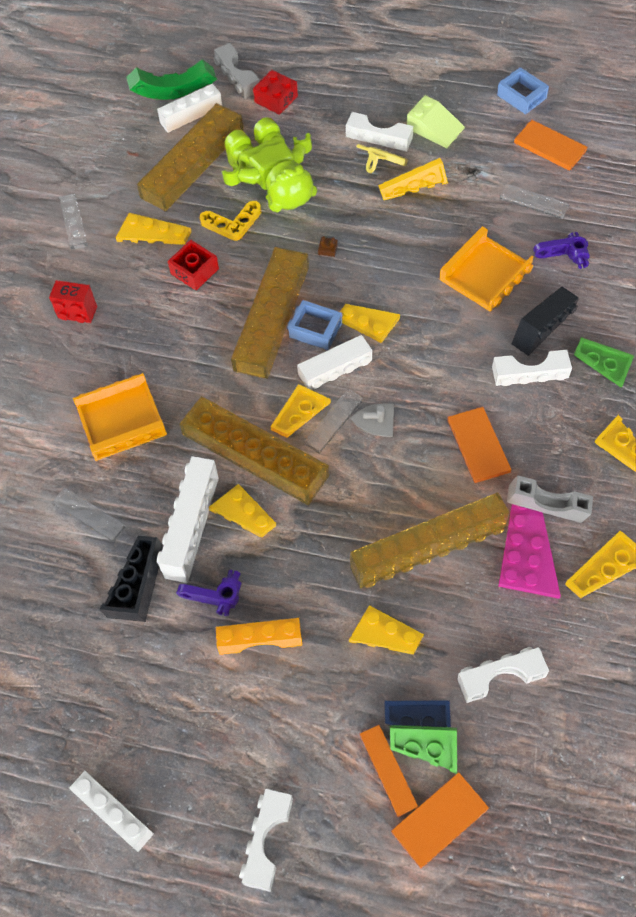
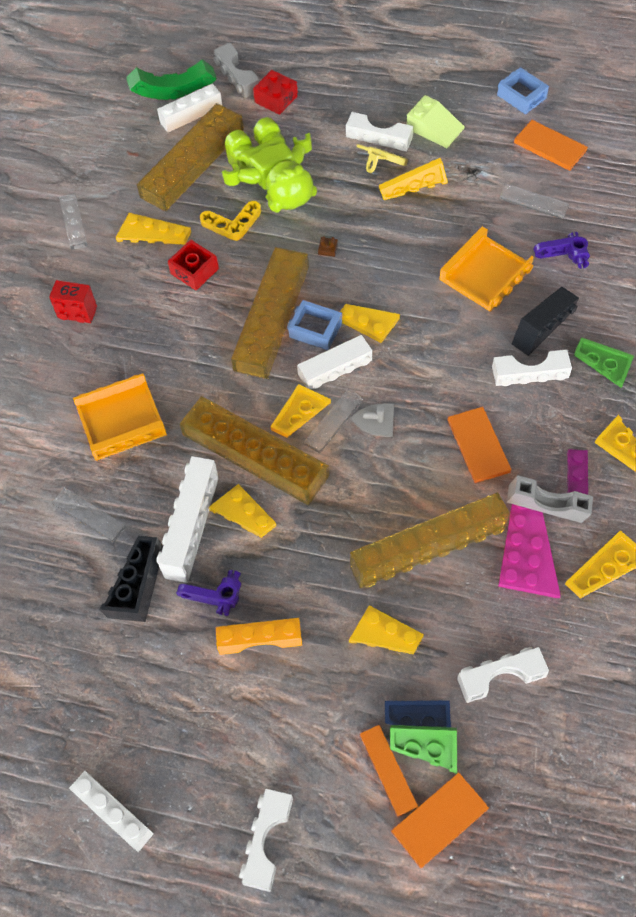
none -> magenta plate [567,449,588,495]

